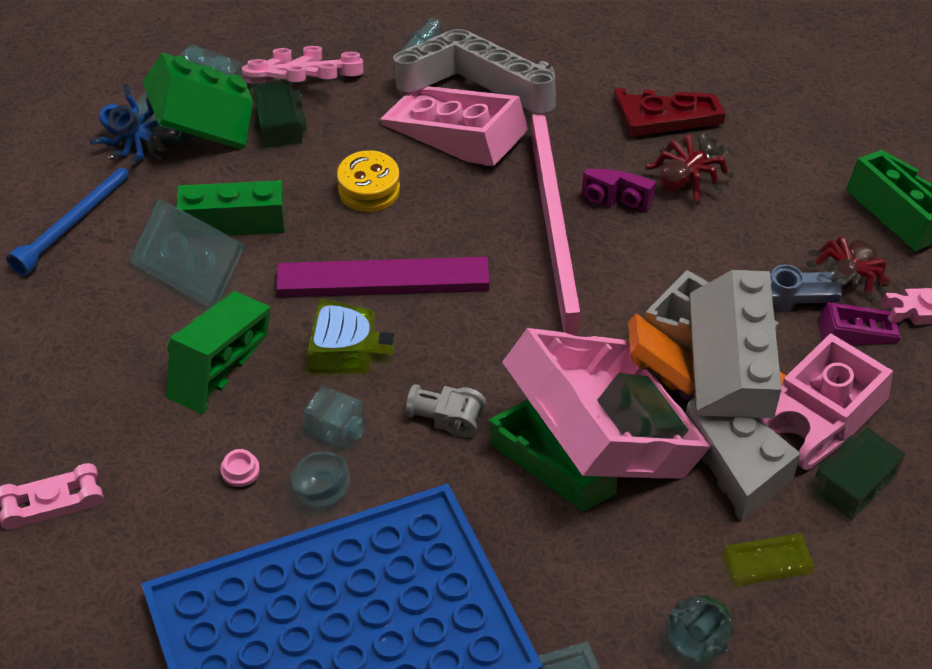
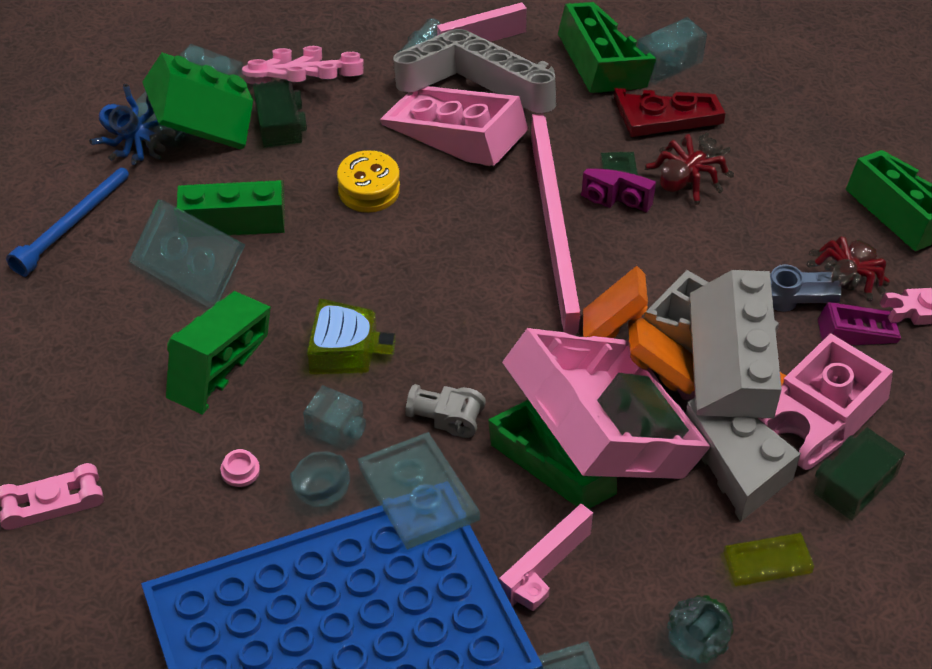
magenta tile [277,257,489,297] -> none
none -> clear light blue tile [358,432,480,549]
none -> bright pink tile [437,2,527,42]
none -> bright pink hinge [499,504,593,611]
none -> green wedge [558,2,657,93]
none -> orange tile [583,266,648,338]
none -> clear green plate [600,152,638,175]
none -> clear light blue brick [637,17,707,84]

